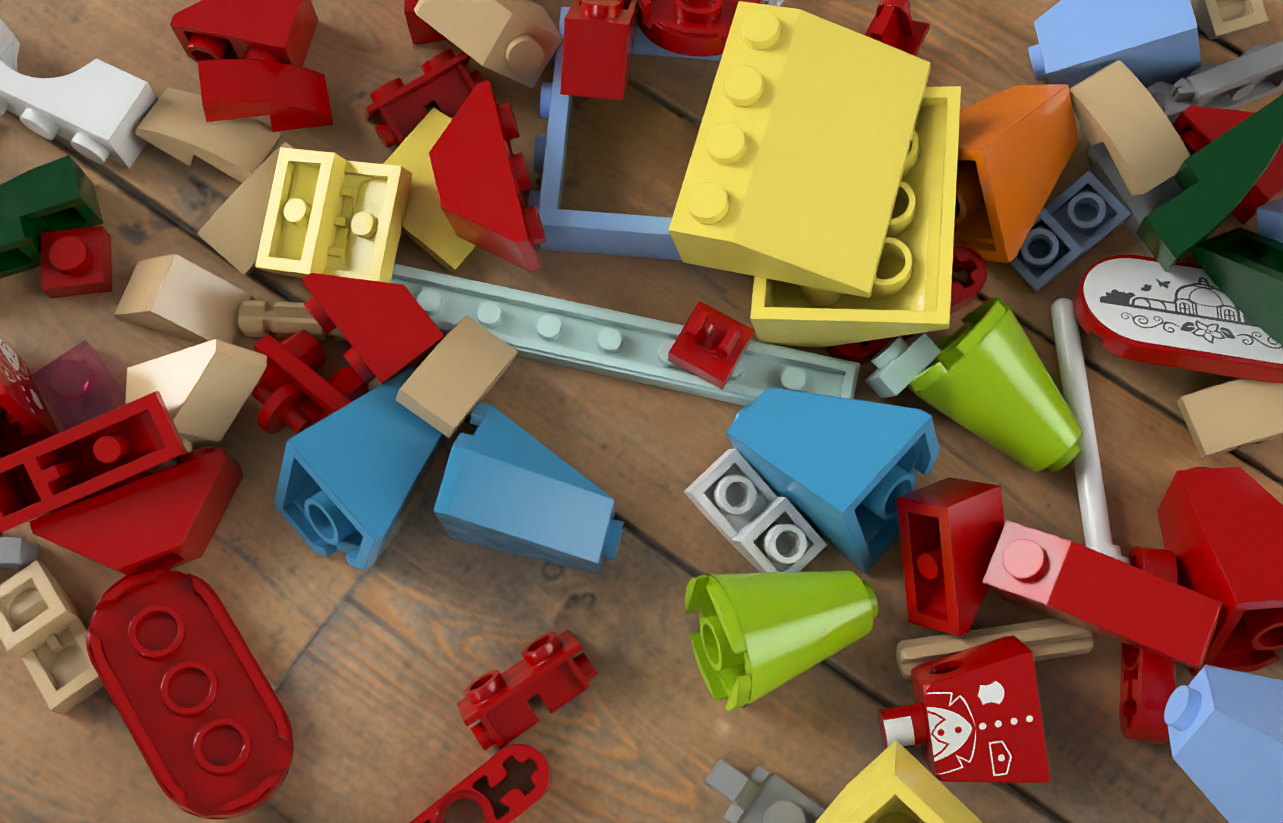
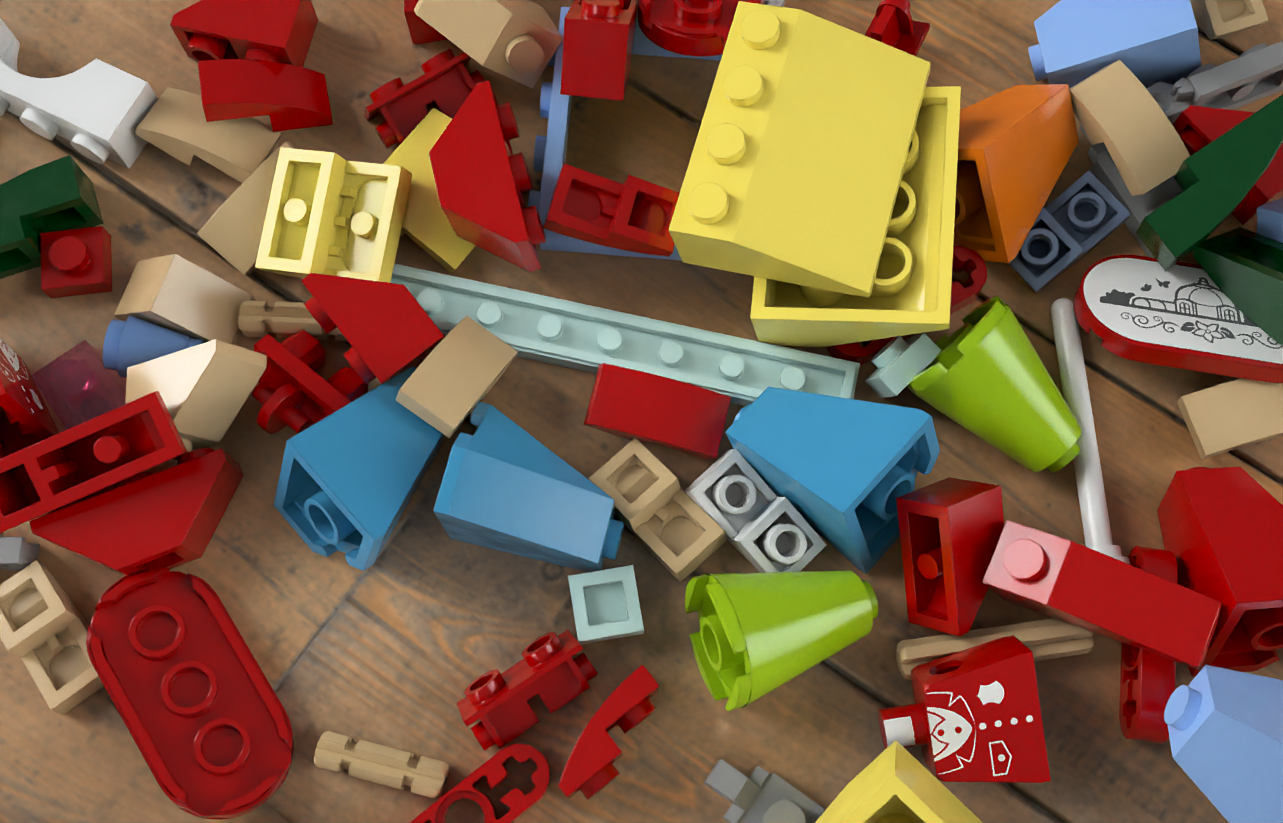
red tile [668,301,754,390] -> none
none -> medium blue cone [103,316,204,378]
none -> tan axle [314,731,449,798]
none -> red slope [543,163,680,257]
none -> red slope [558,664,659,800]
none -> light aqua plate [568,565,644,645]
none -> red slope [583,363,731,459]
none -> tan slope [588,438,727,583]

